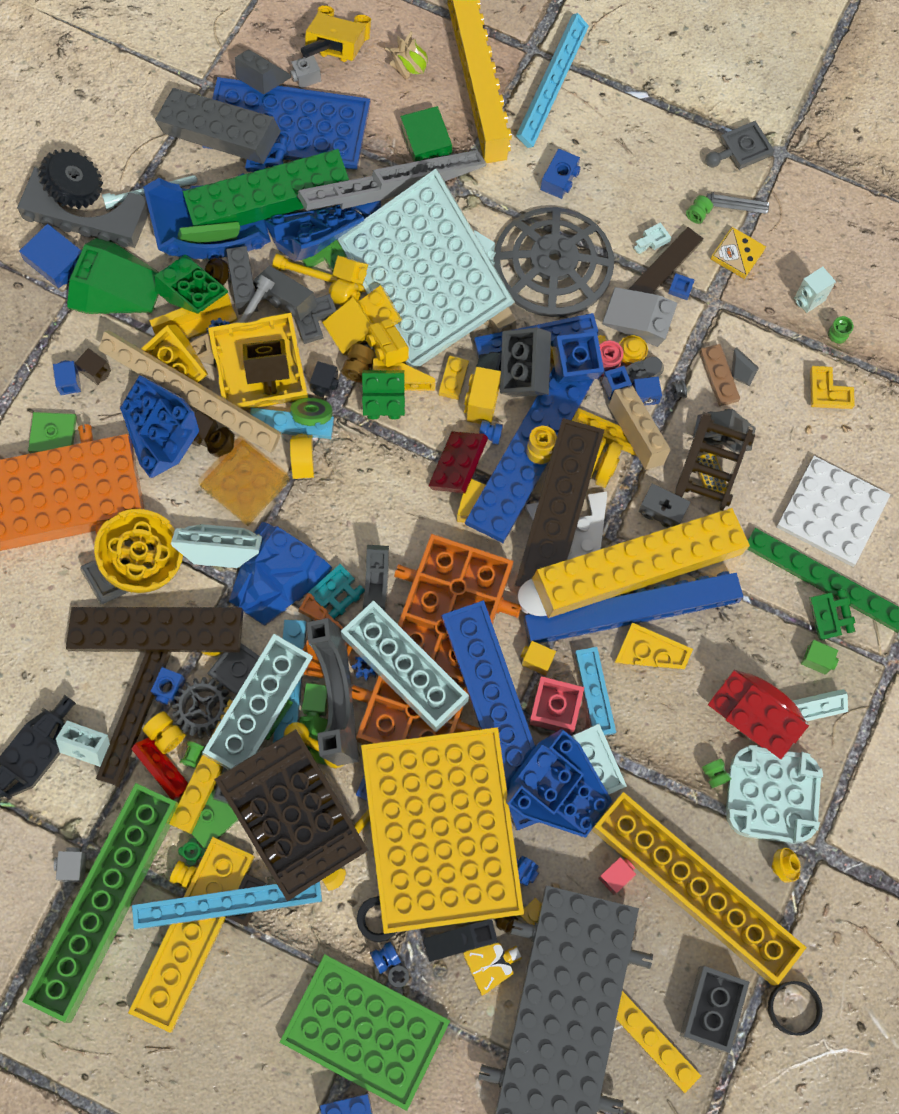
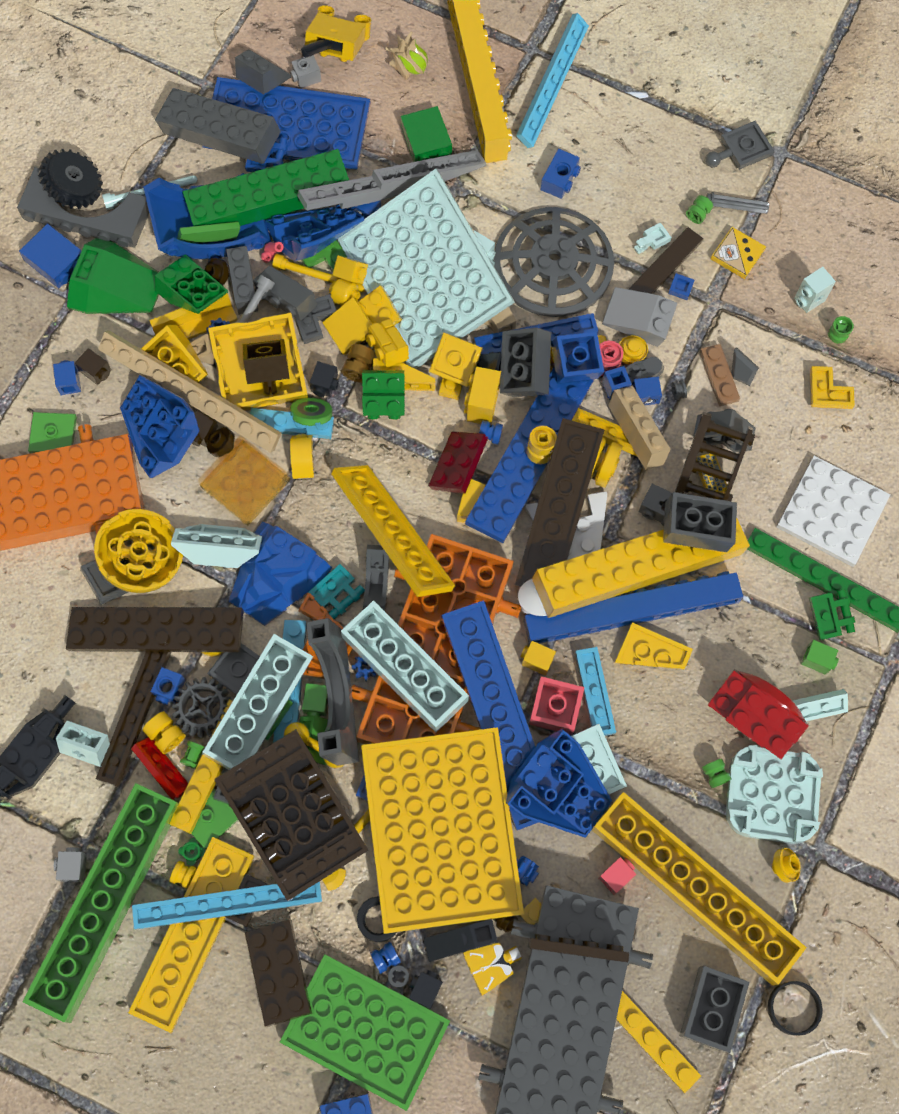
none -> dark brown plate [245,919,312,1027]
none -> coral arm [261,242,284,263]
none -> yellow plate [331,465,455,597]
none -> black brick [409,970,443,1009]
none -> yellow tile [429,332,483,387]
none -> dark brown plate [528,934,629,963]
none -> dark grey brick [663,492,737,553]

